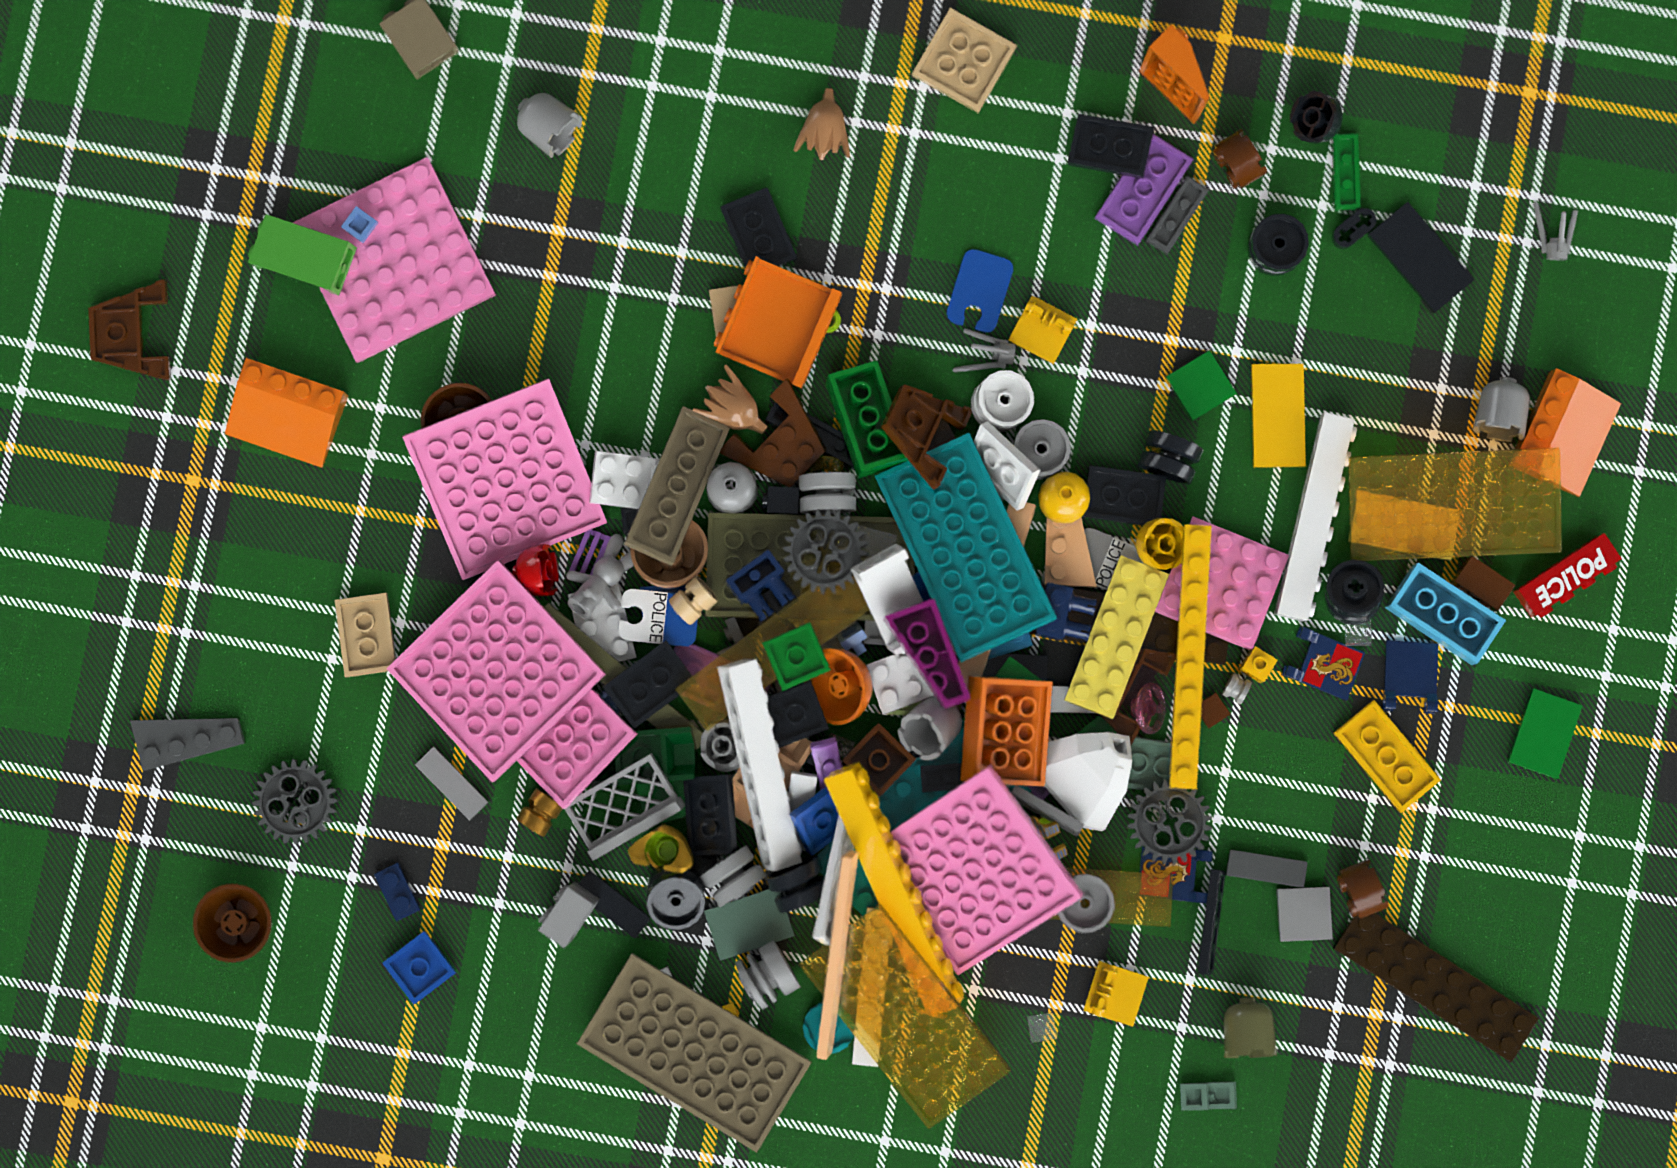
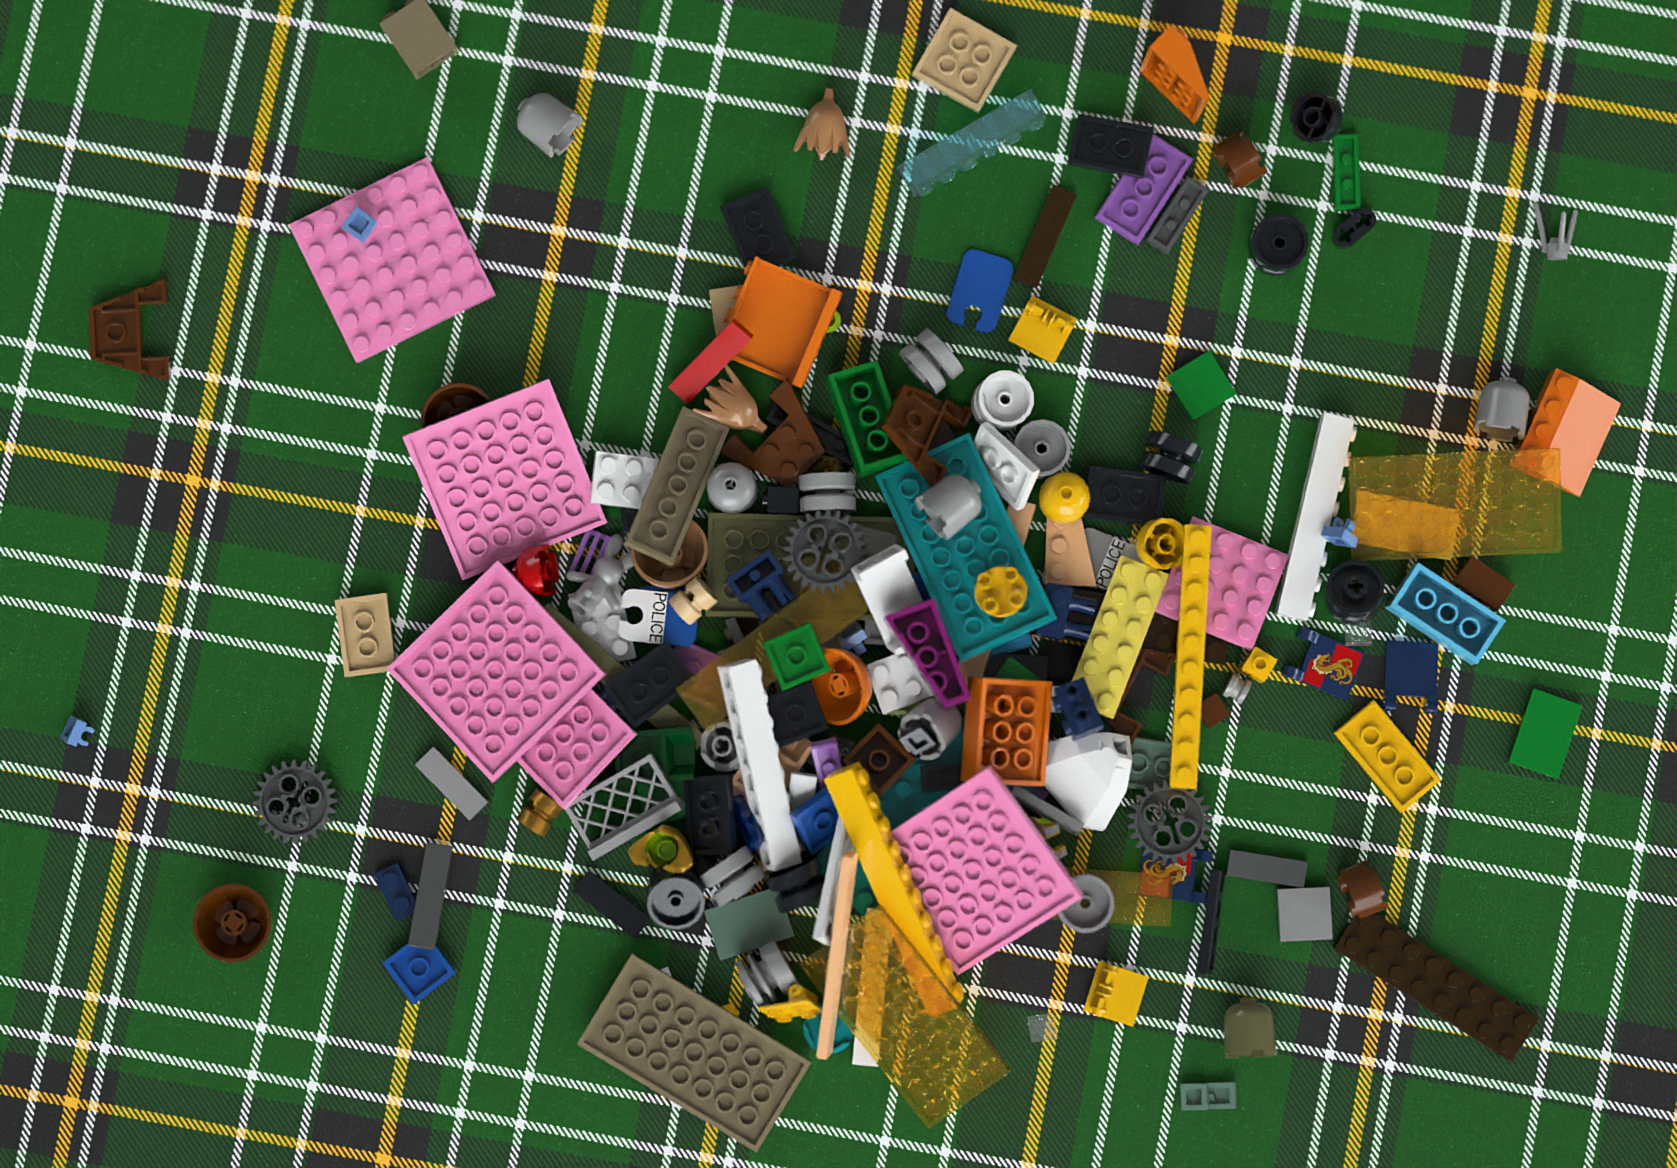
dark grey wing [130,718,246,771] -> none
orange slope [225,358,349,468] -> none
bright green panel [248,214,357,296] -> none
light grey brick [538,881,600,948] -> none
light grey plant [953,329,1015,372] -> none
clear pink piece [1131,682,1166,734] -> none
yellow tile [1251,364,1306,468] -> none
black tile [1367,202,1474,313] -> none
red brick [1513,533,1622,618] -> none
none -> medium blue tile [60,715,95,747]
none -> dark grey tile [408,843,453,950]
none -> red tile [668,318,754,404]
none -> clear blue tile [734,794,765,852]
none -> yellow hinge [758,984,822,1023]
none -> clear light blue brick [897,89,1046,197]
none -> light grey wheel [899,328,964,395]
none -> plate [899,721,937,755]
none -> light grey cylinder [915,474,981,540]
none -> yellow dish [975,566,1027,617]
none -> dark brown tile [1013,184,1077,289]
none -> dark blue brick [1051,677,1103,741]
none -> medium blue tile [1321,517,1359,548]

